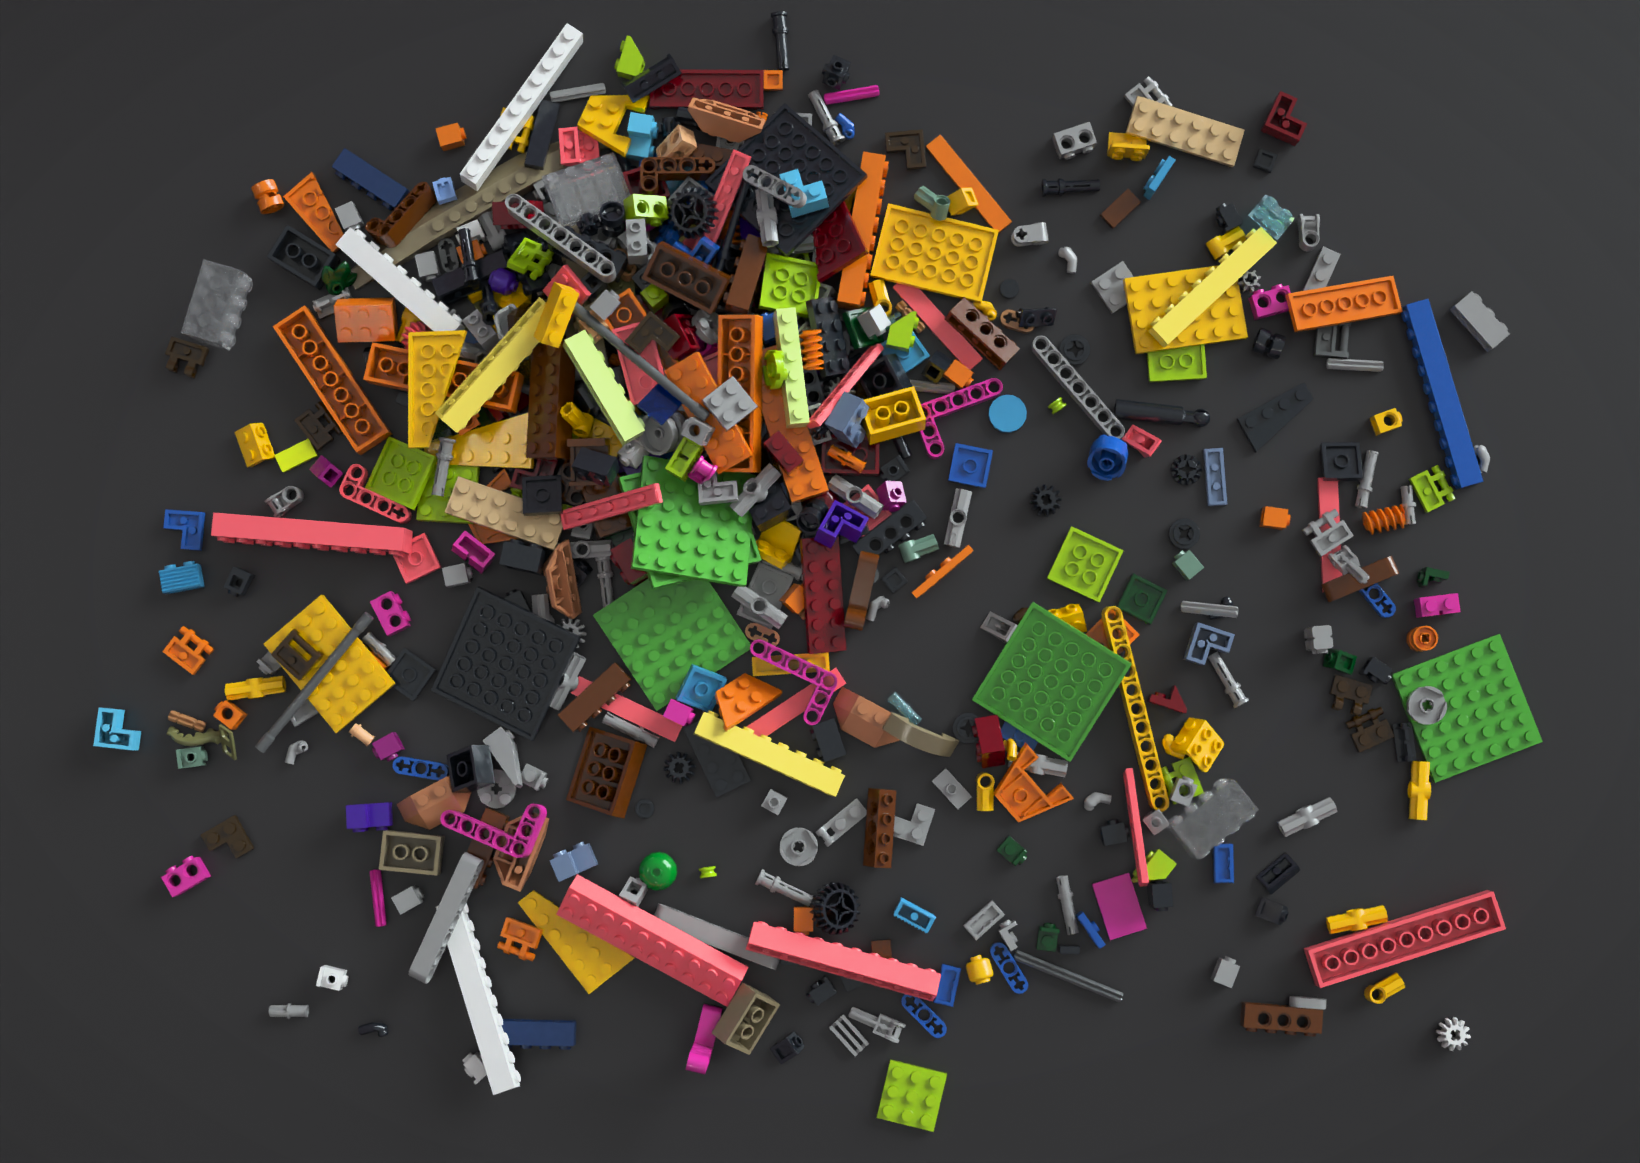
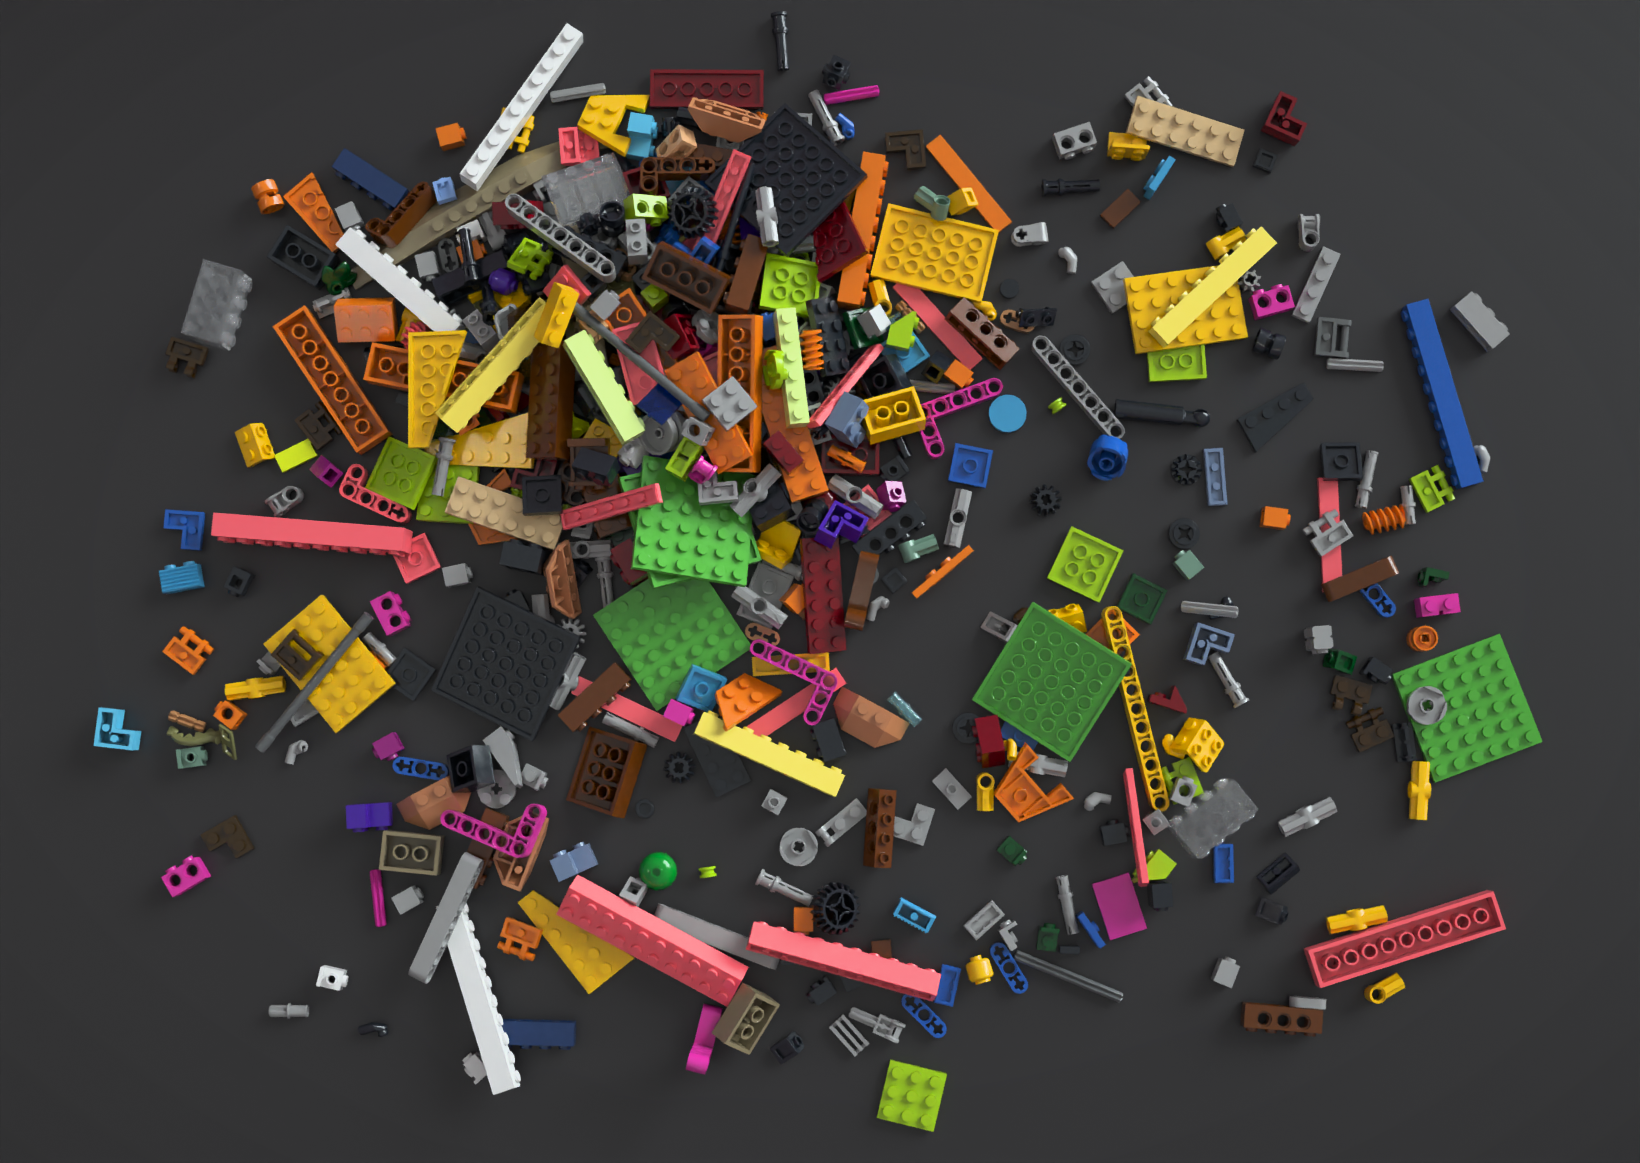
light nougat pin [349,723,375,746] -> none
dark pink piece [451,531,495,574] -> none
black tile [524,100,560,170] -> none
yellow piece [560,402,595,438] -> none
lime slope [615,35,645,80] -> none
black container [621,53,682,103] -> none
light grey beam [743,165,807,208] -> none
orange plate [764,70,783,91] -> none
medium azure brick [779,169,829,218] -> none
dark tan slope [882,712,959,757] -> none
coral slope [1122,425,1162,457] -> none
clear light blue plate [1248,194,1294,240] -> none
orange plate [1286,276,1403,332] -> none
light grey connector [1328,545,1369,584] -> none
yellow brick [1370,408,1403,436] -> none
white gear [1436,1017,1471,1051] -> none

